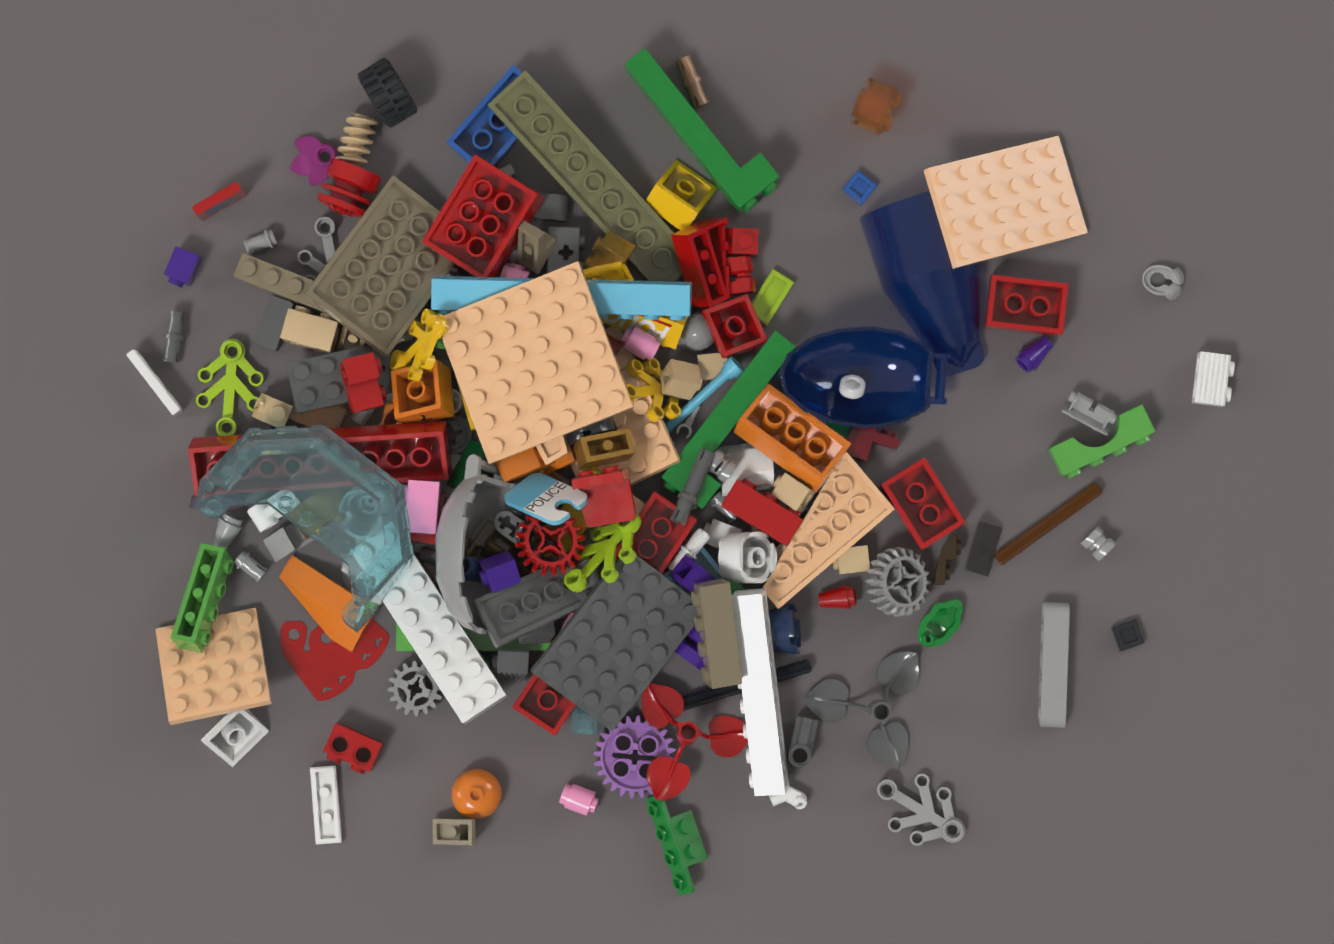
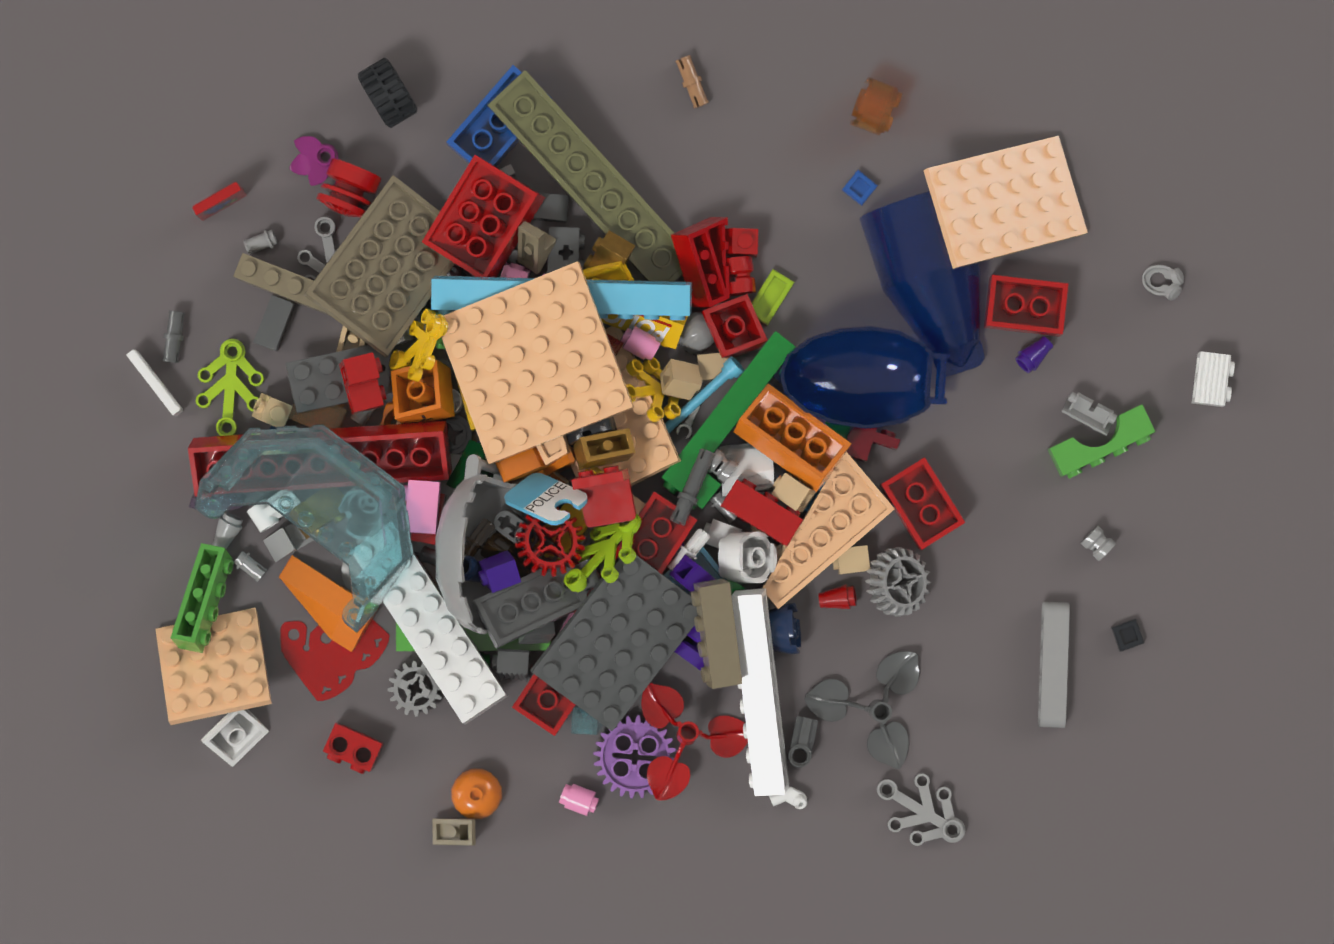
dark purple brick [164,246,202,288] -> none
tan brick [280,306,342,354] -> none
white tile [310,765,342,845] -> none
tan piece [335,113,379,167] -> none
green brick [624,48,780,214] -> none
yellow slope [645,160,717,230] -> none
green bracket [646,796,708,895] -> none
black axle [682,659,812,711] -> none
white tile [839,375,866,399] -> none
green arm [918,599,963,647] -> none
dark brown slope [933,534,961,585] -> none
clear smoke slope [963,520,1002,577] -> none
reddish brown axle [994,483,1103,565] -> none

